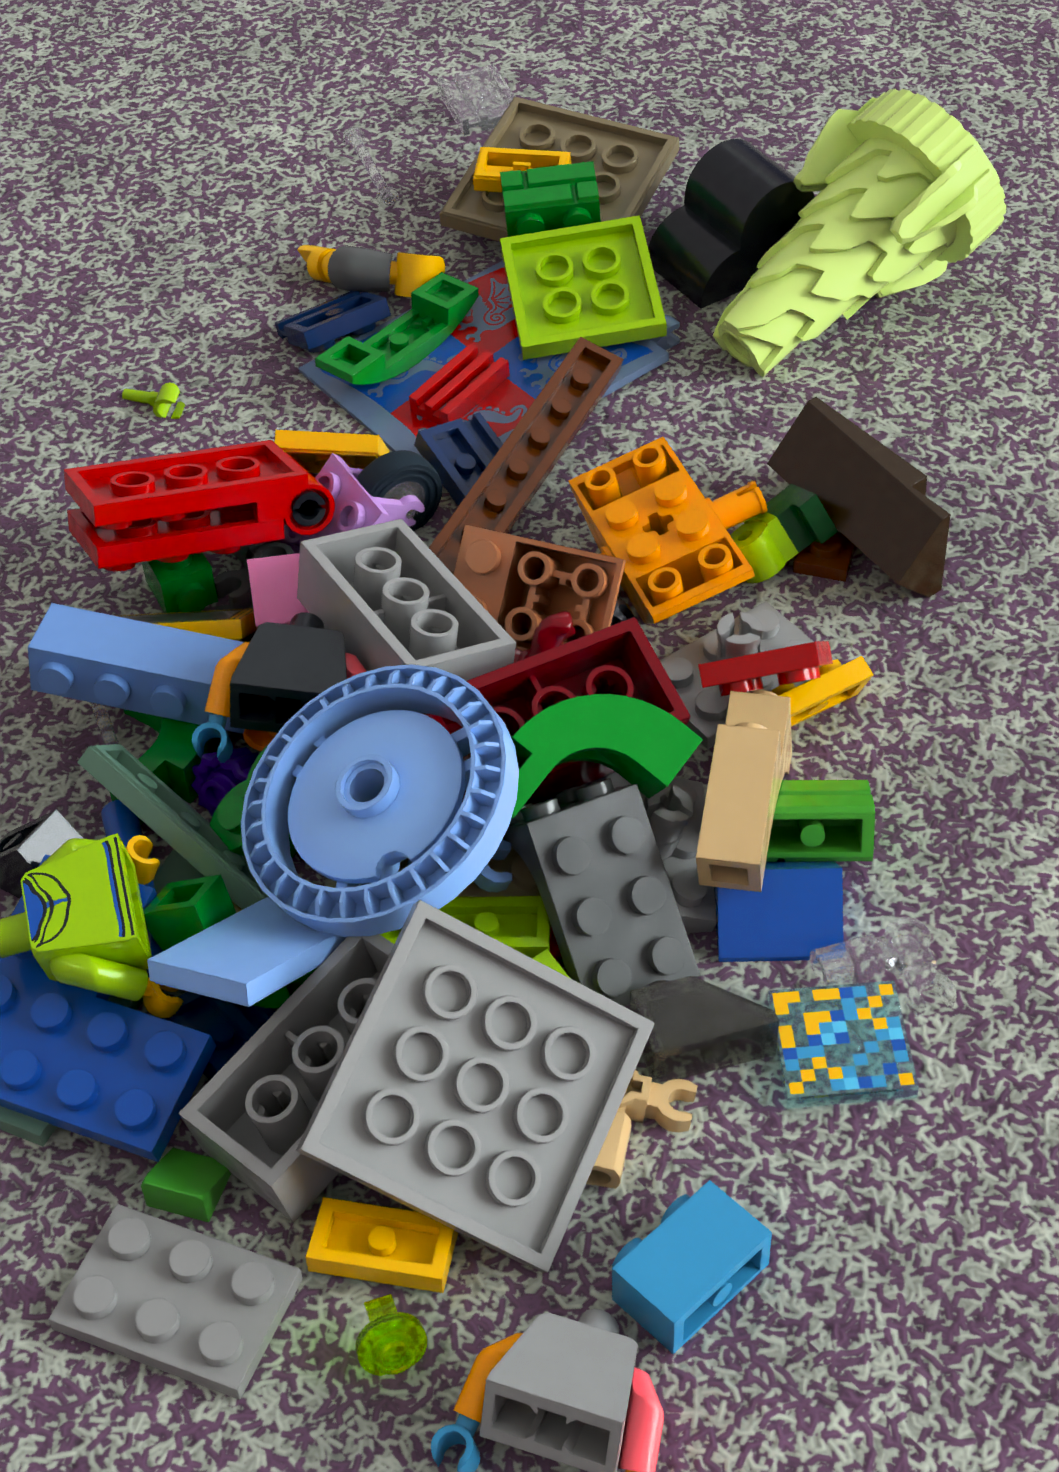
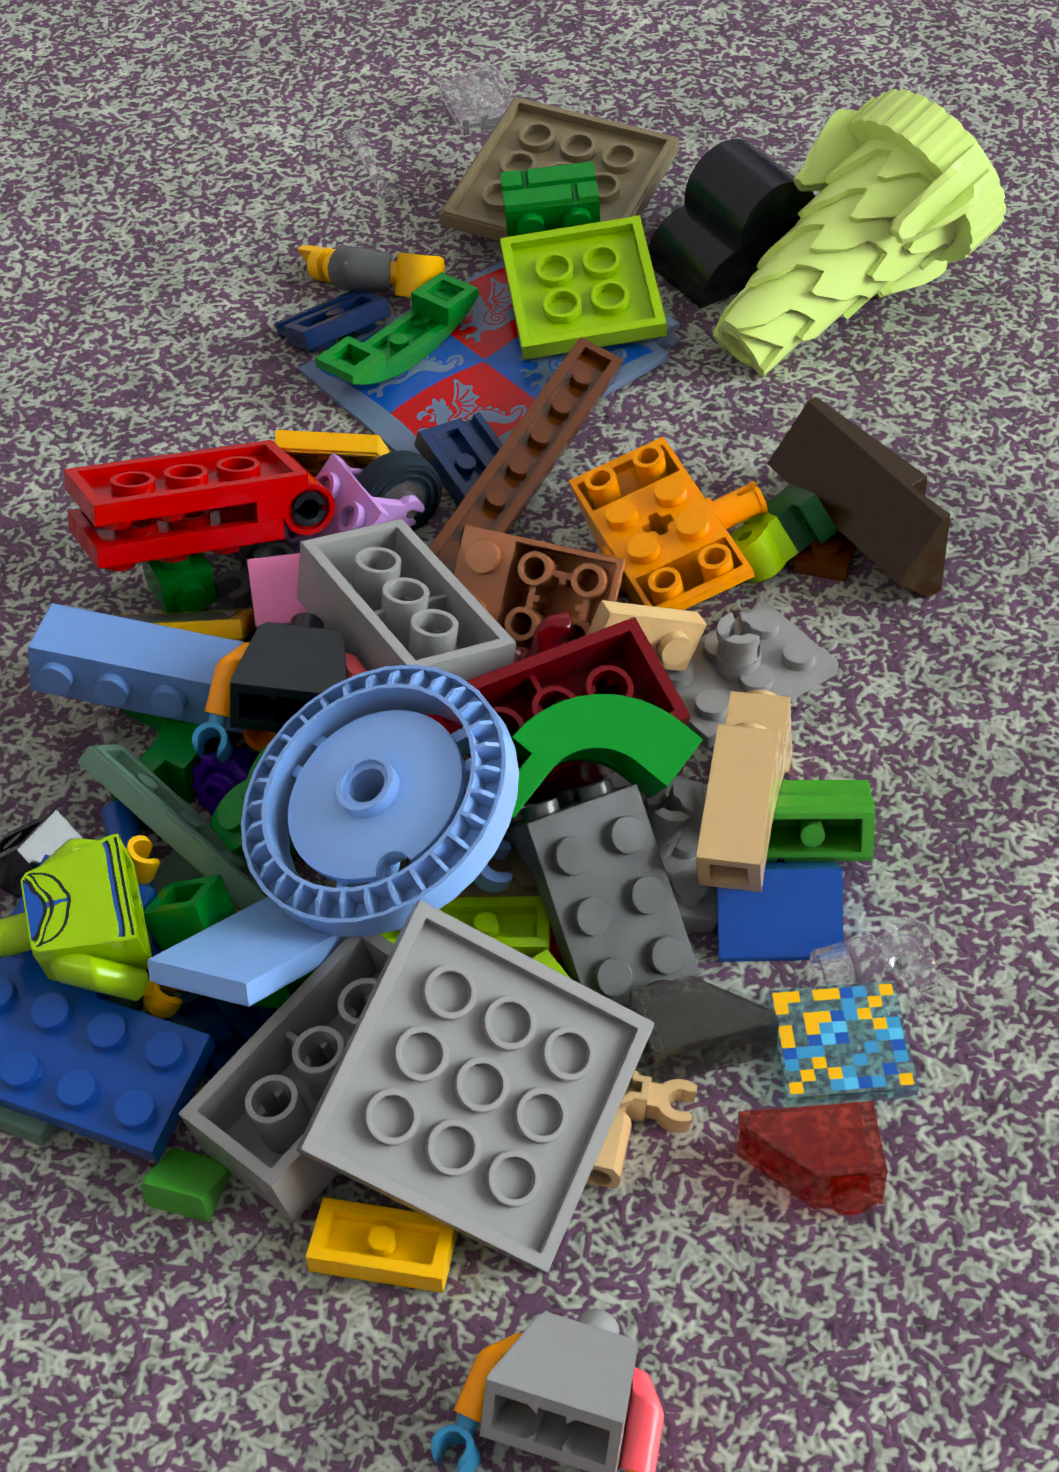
light grey plate [48,1204,303,1400] -> none
lime hand [122,382,185,419] -> none
clear neon green plate [355,1294,428,1376] -> none
red tile [409,344,510,425] -> none
yellow tile [473,147,571,192] -> none
dark azure brick [612,1180,772,1354] -> none
red plate [698,641,833,697] -> none
yellow plate [770,656,874,727] -> none
none -> tan plate [586,600,707,671]
none -> clear red slope [736,1101,888,1215]

